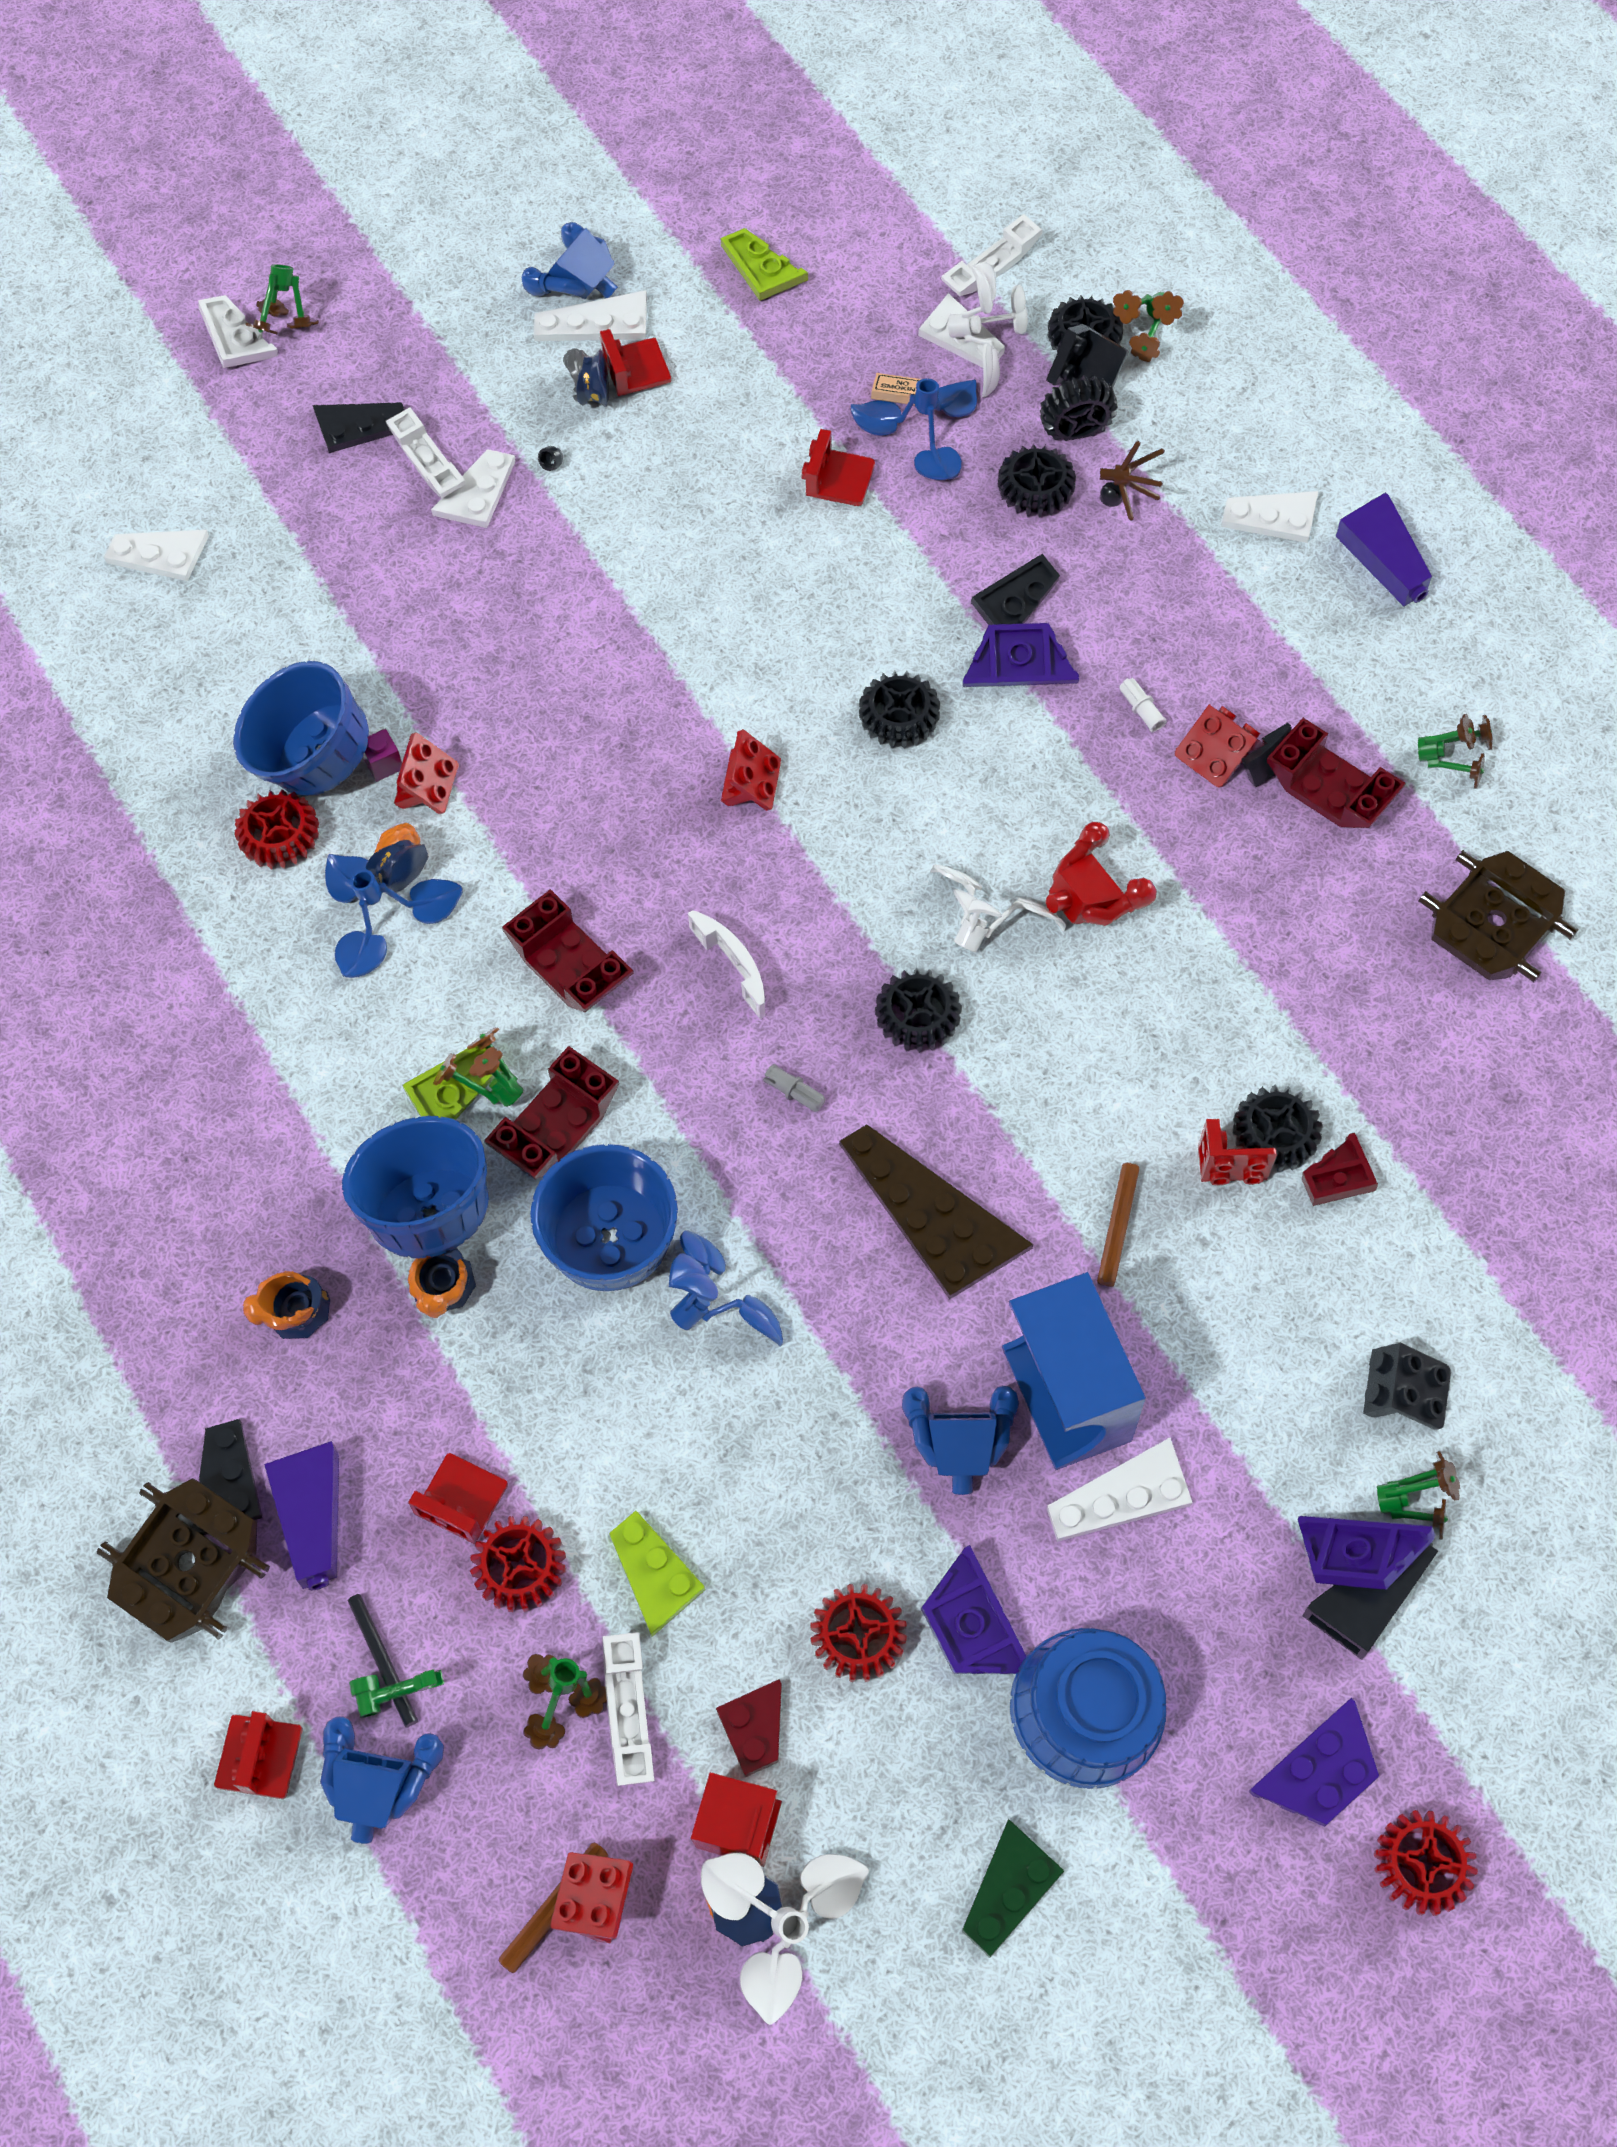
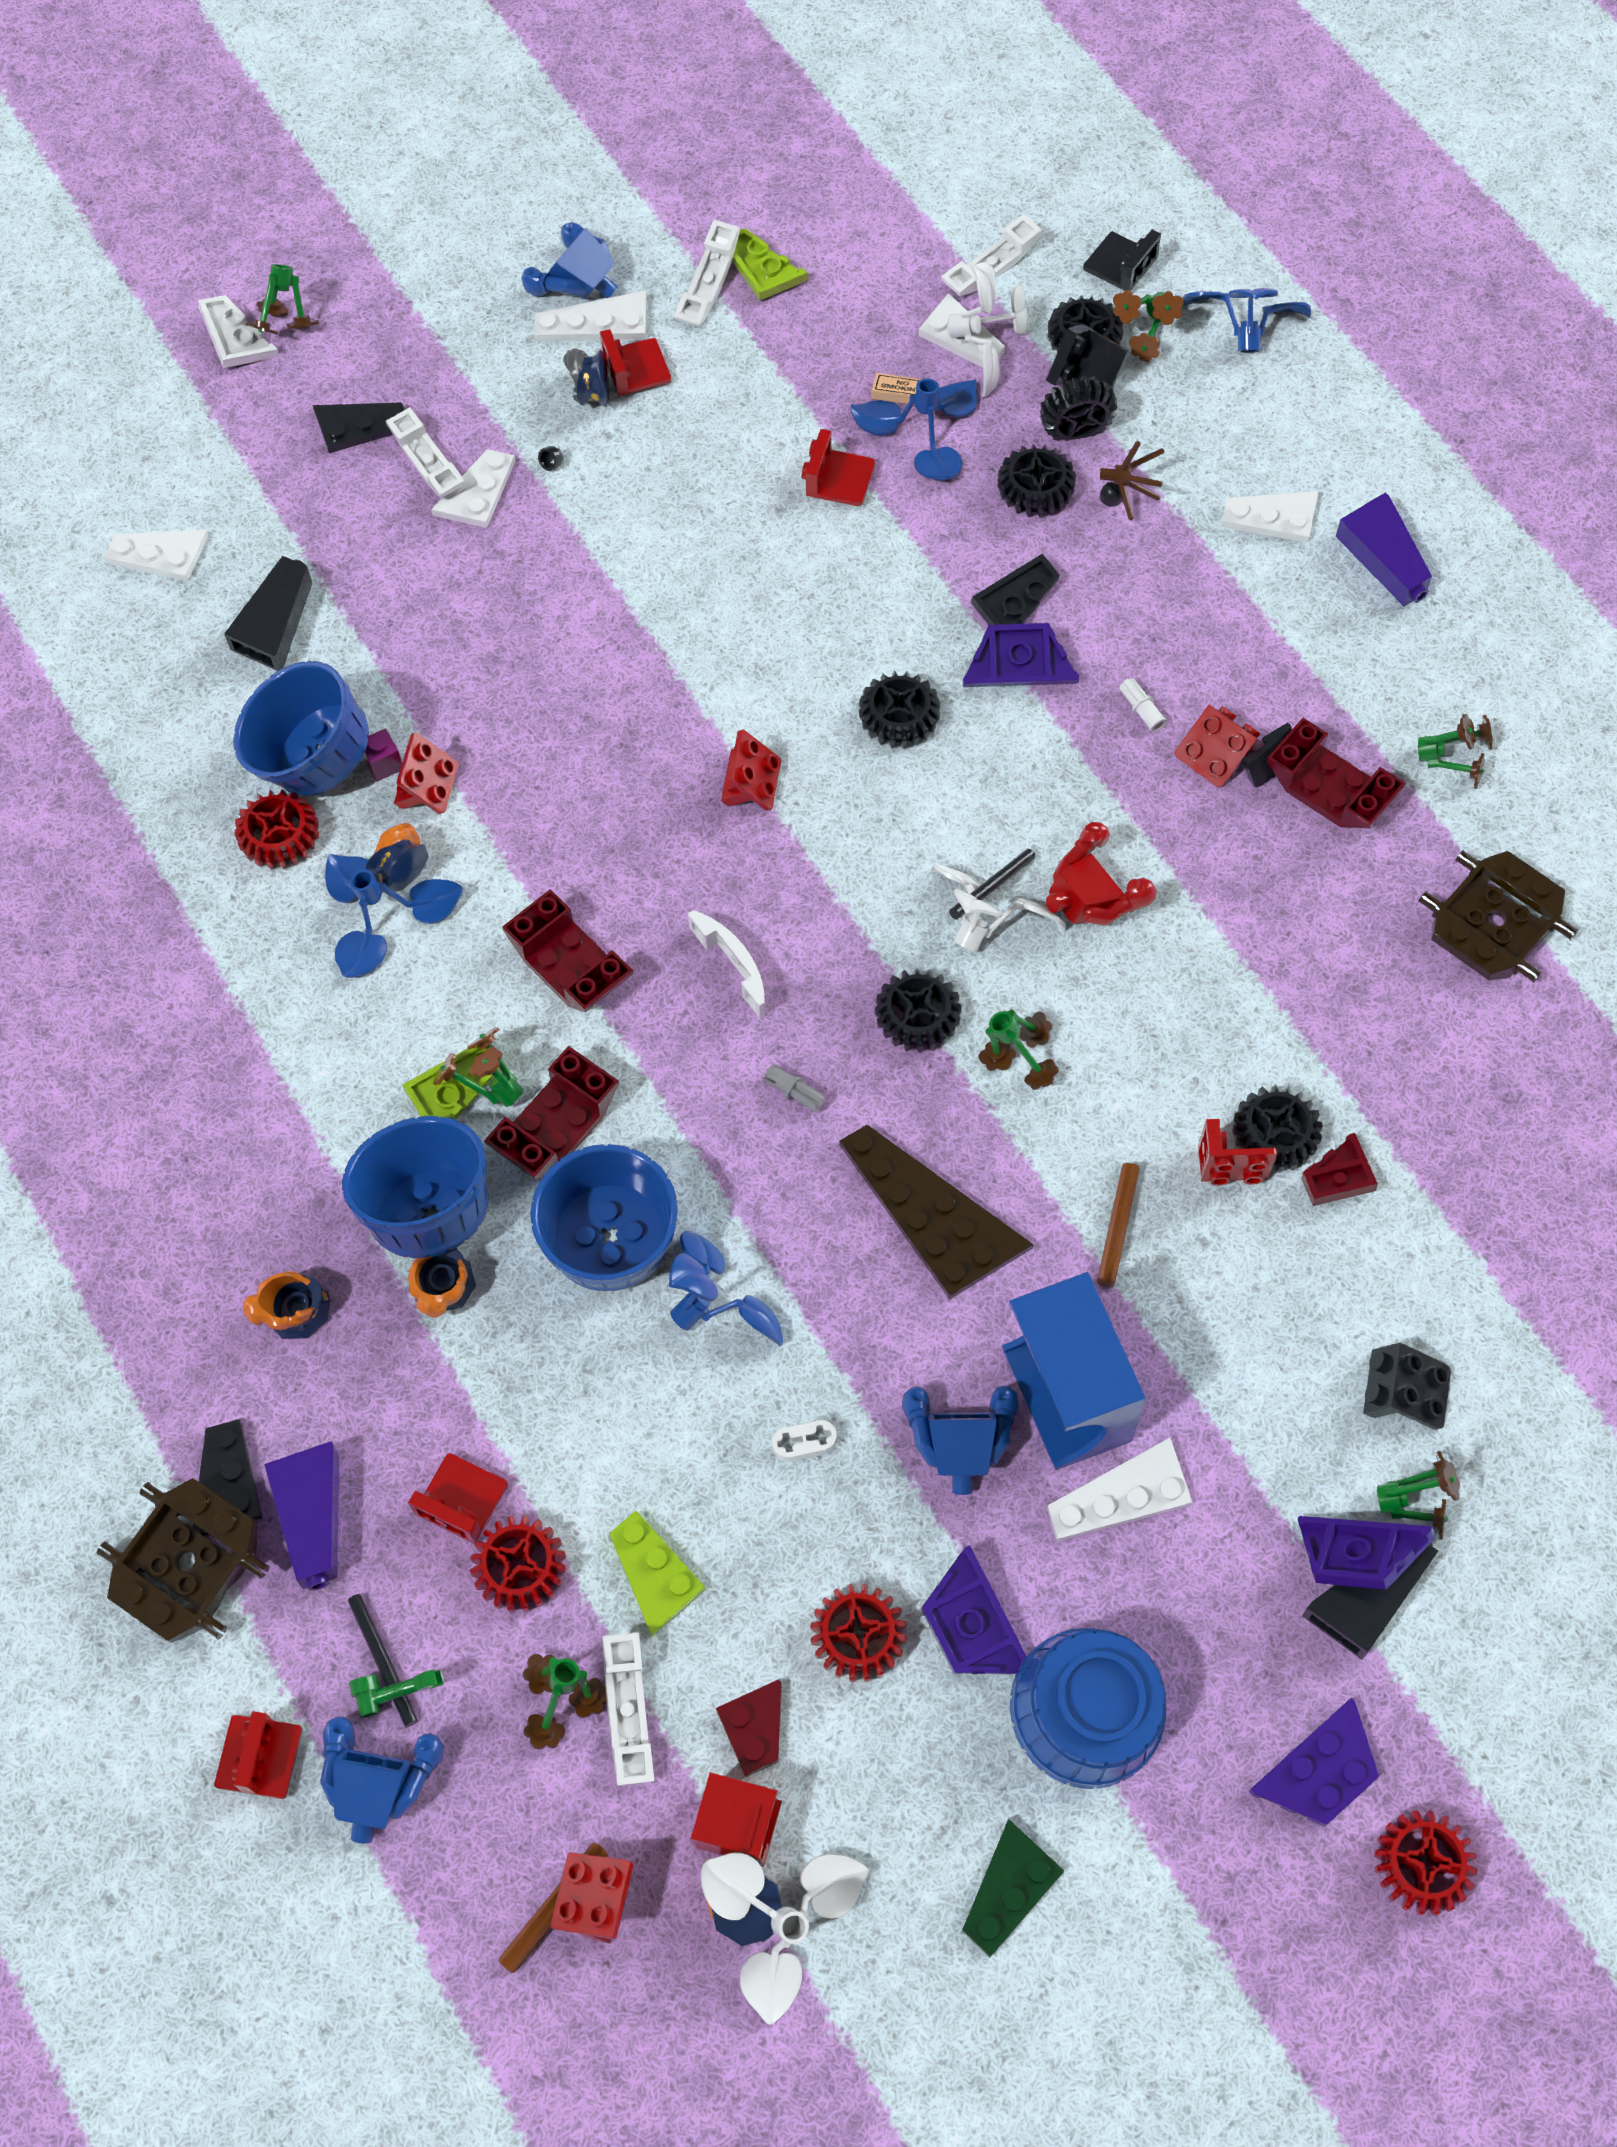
none -> black slope [224,555,312,671]
none -> white slope [673,220,740,327]
none -> white beam [772,1420,837,1462]
none -> black bar [949,848,1035,920]
none -> reddish brown plant [978,1009,1059,1090]
none -> black bracket [1083,229,1161,291]
none -> blue plant [1183,288,1311,352]

